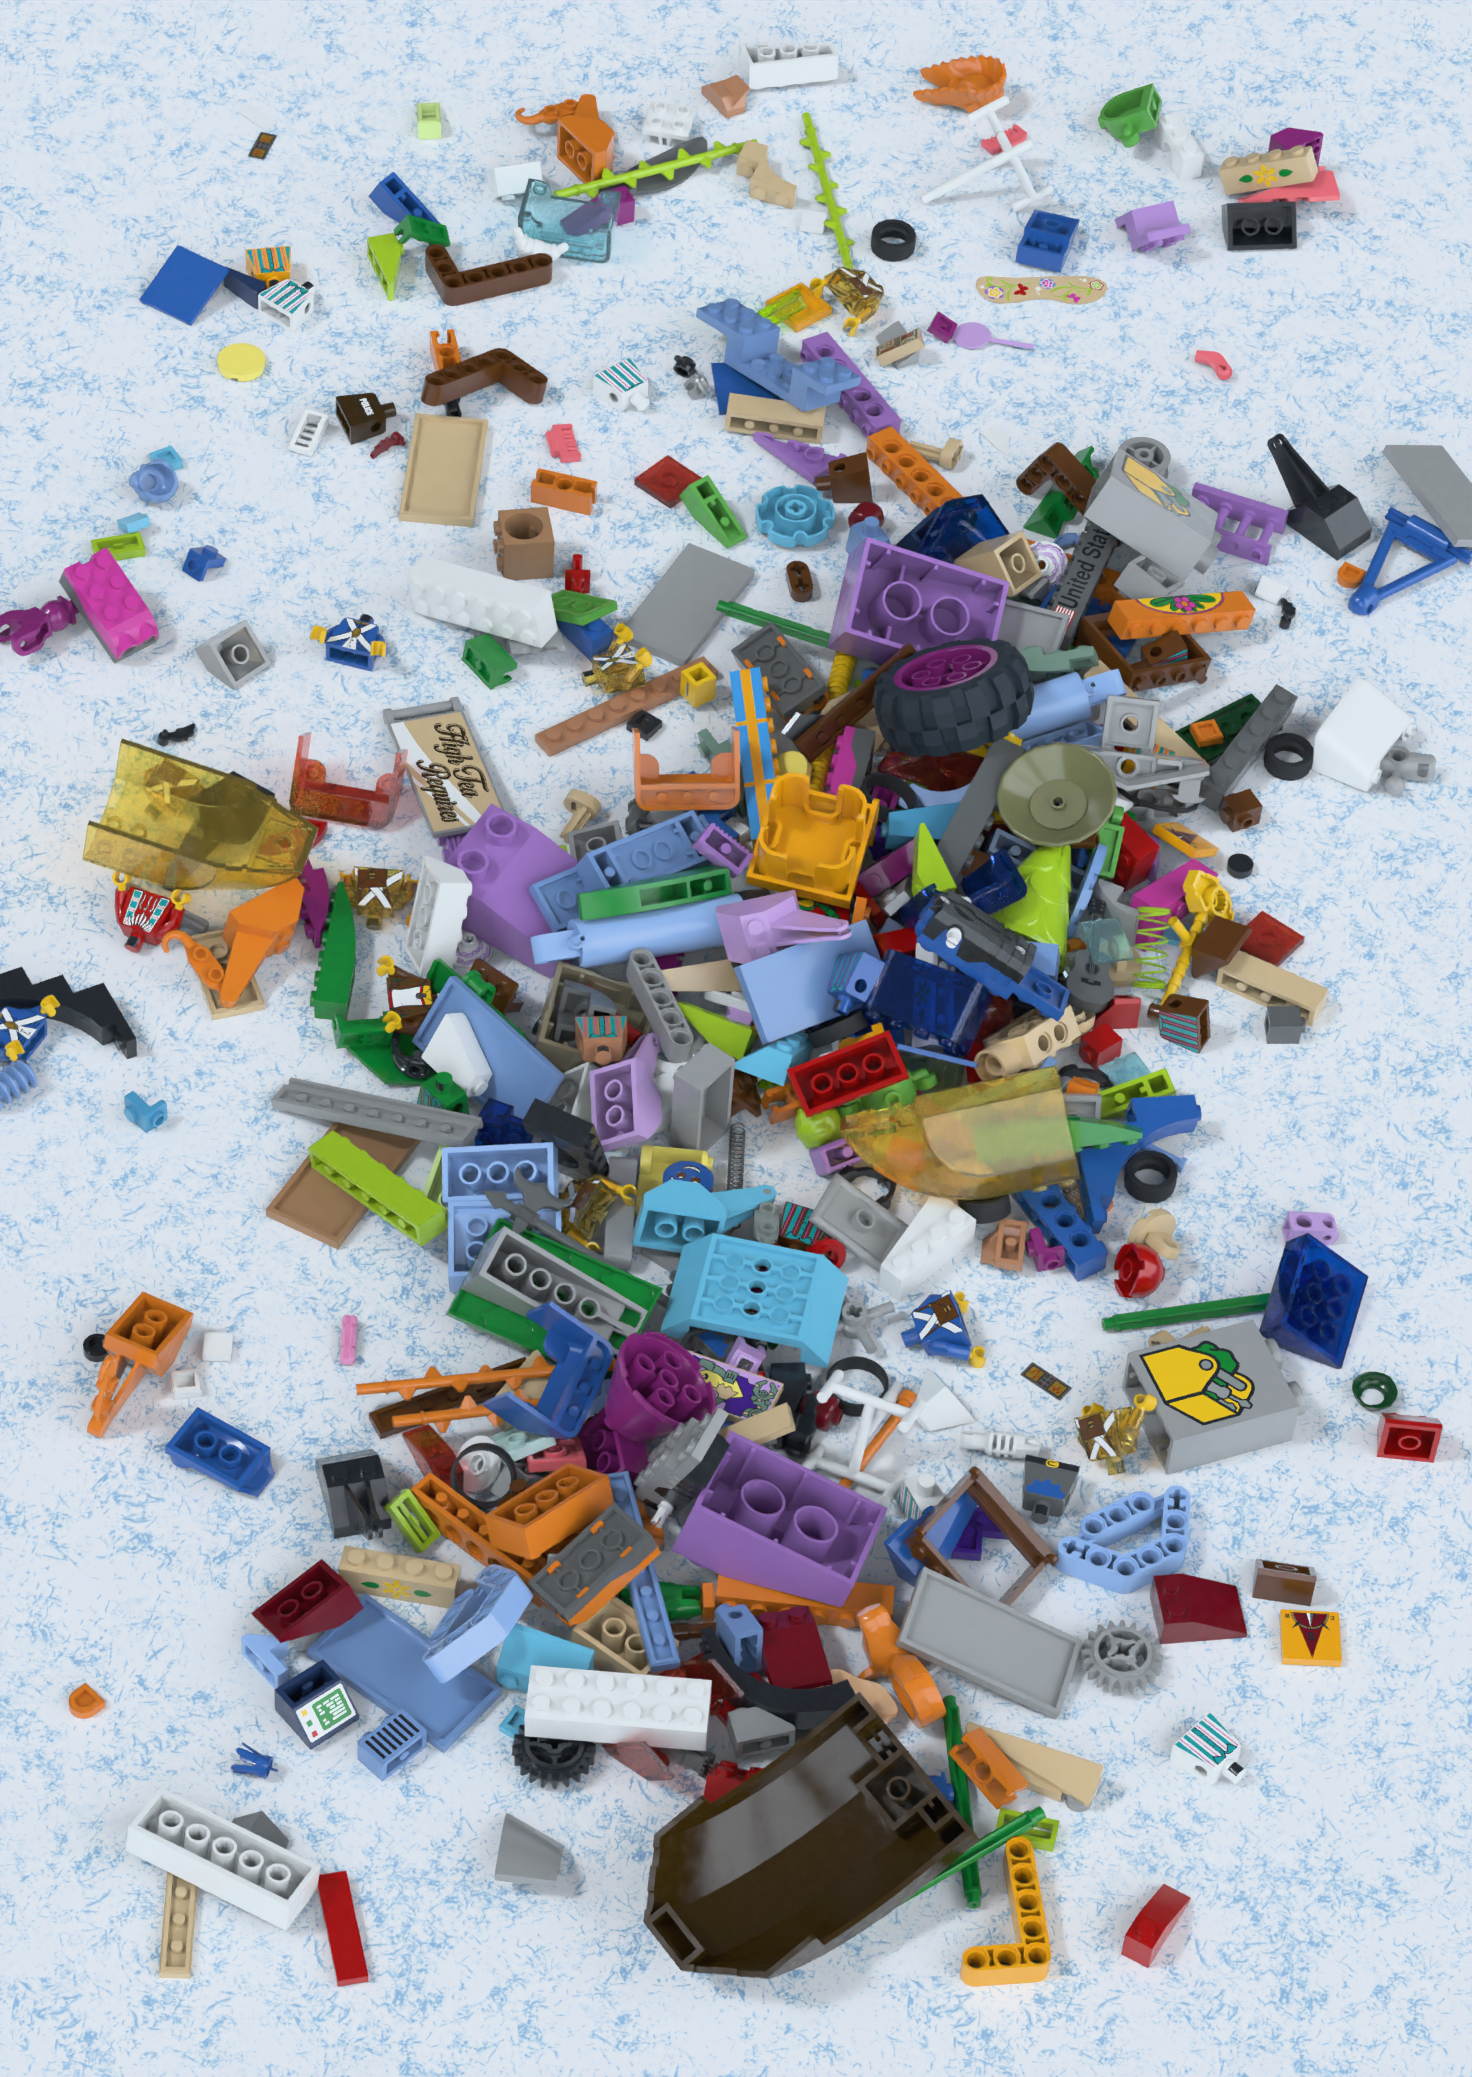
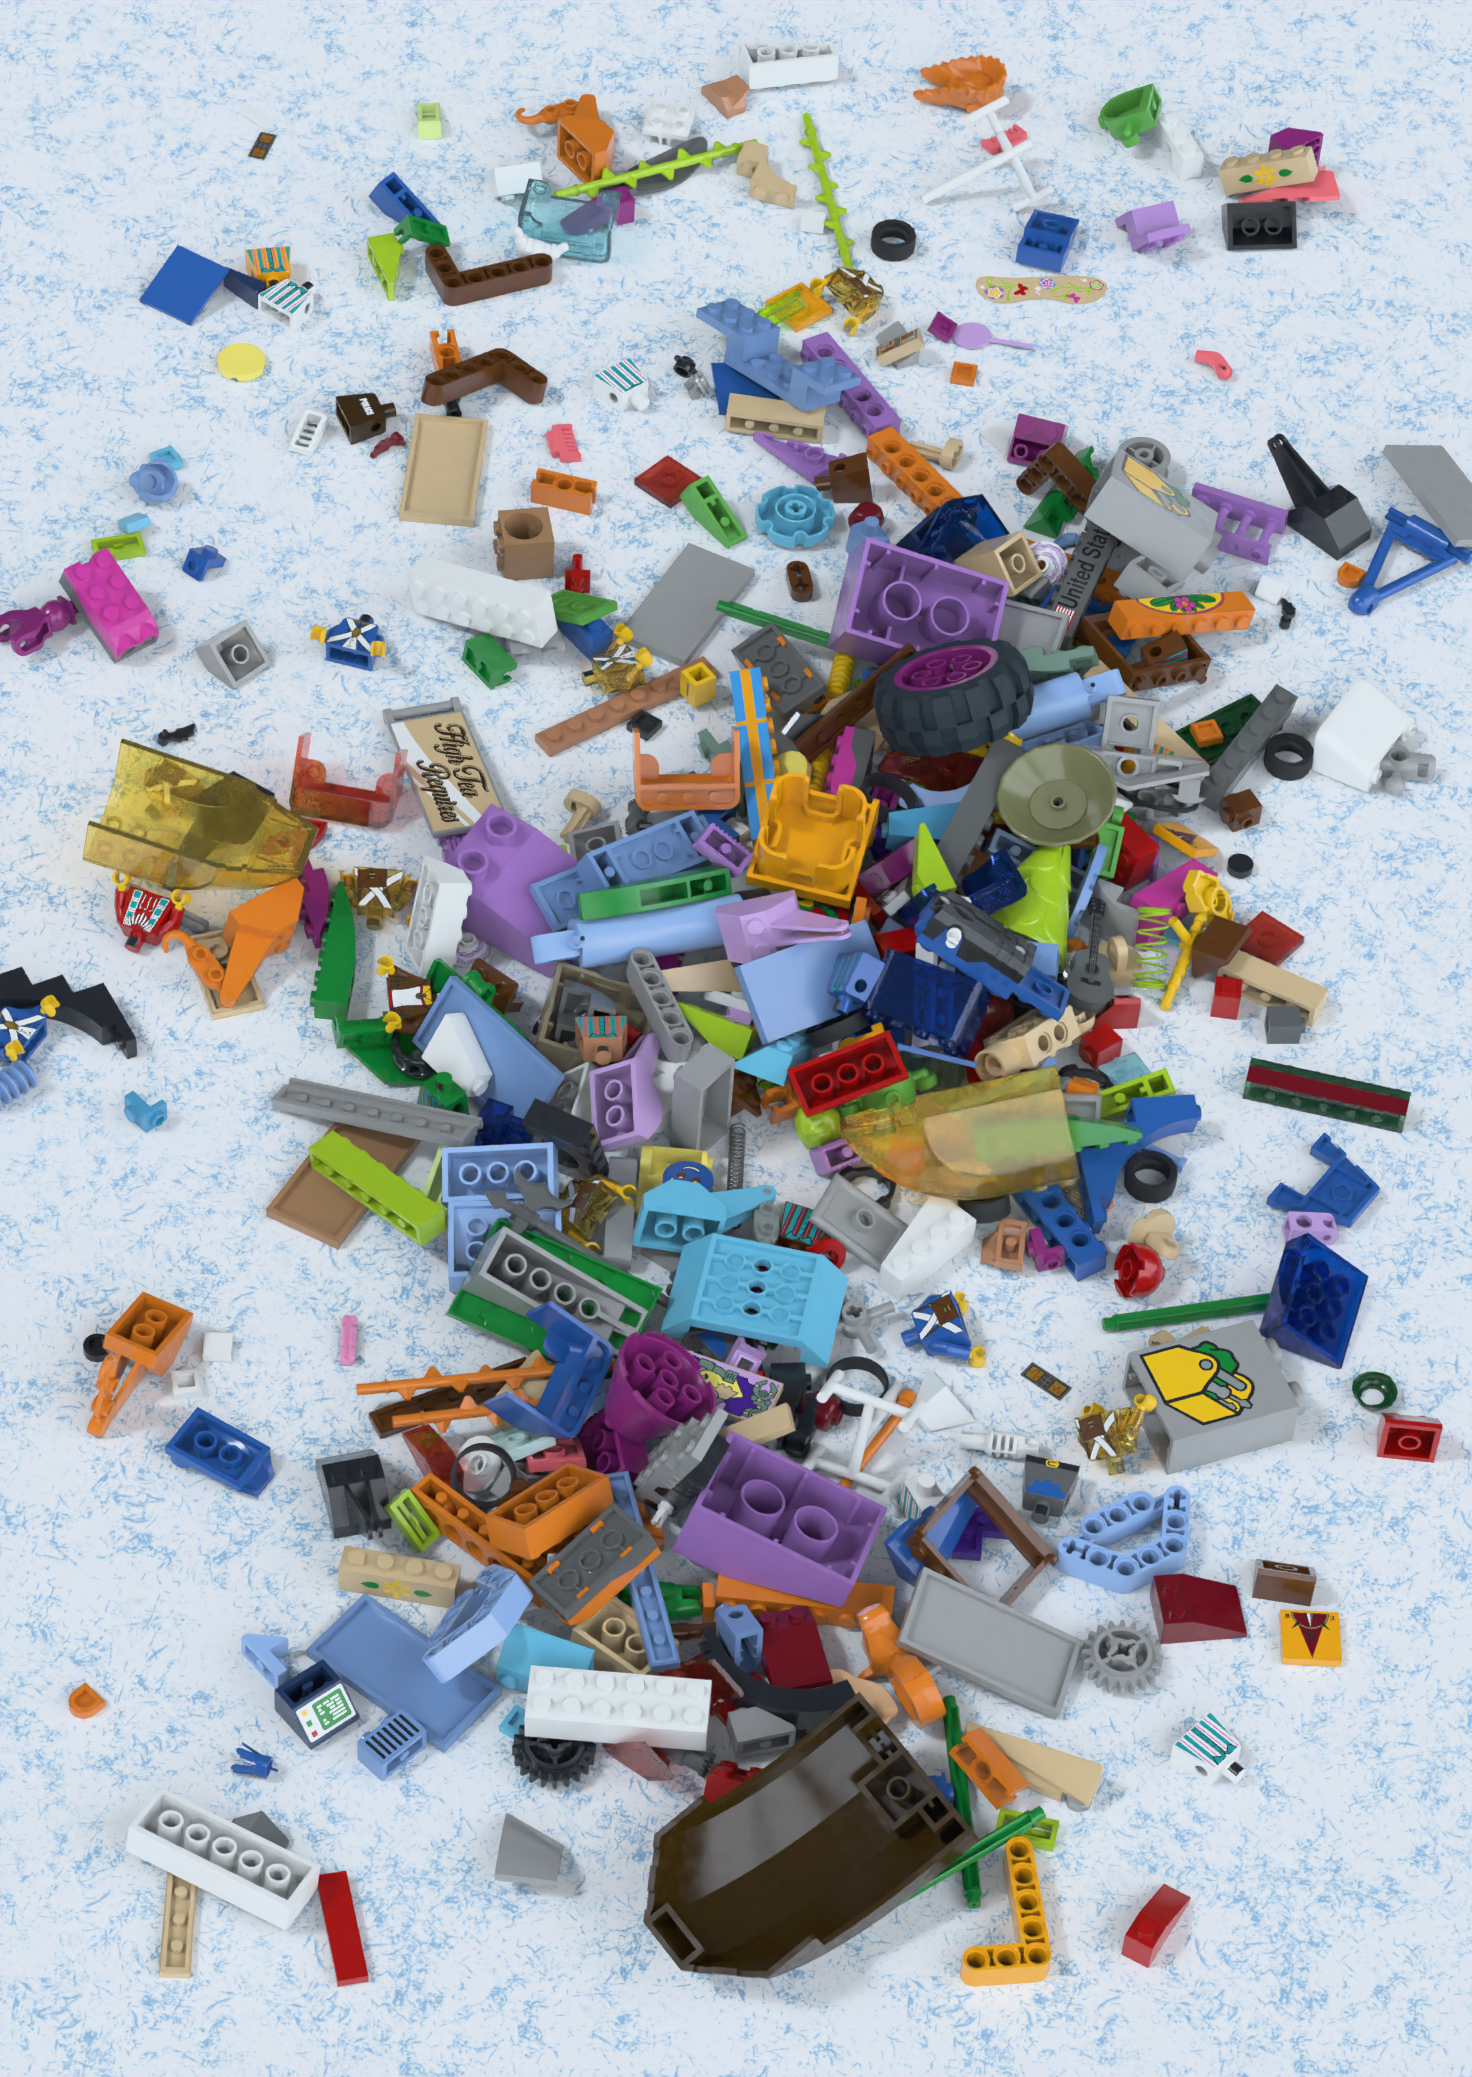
dark red slope [251,1559,364,1643] -> none
clear light blue piece [1079,918,1134,964] -> none
reddish brown torso [1147,994,1211,1054] -> none
none -> orange tile [950,361,978,387]
none -> magenta slope [1007,413,1069,466]
none -> red brick [1210,976,1243,1020]
none -> clear green brick [1242,1057,1411,1134]
none -> blue wing [1266,1133,1380,1228]

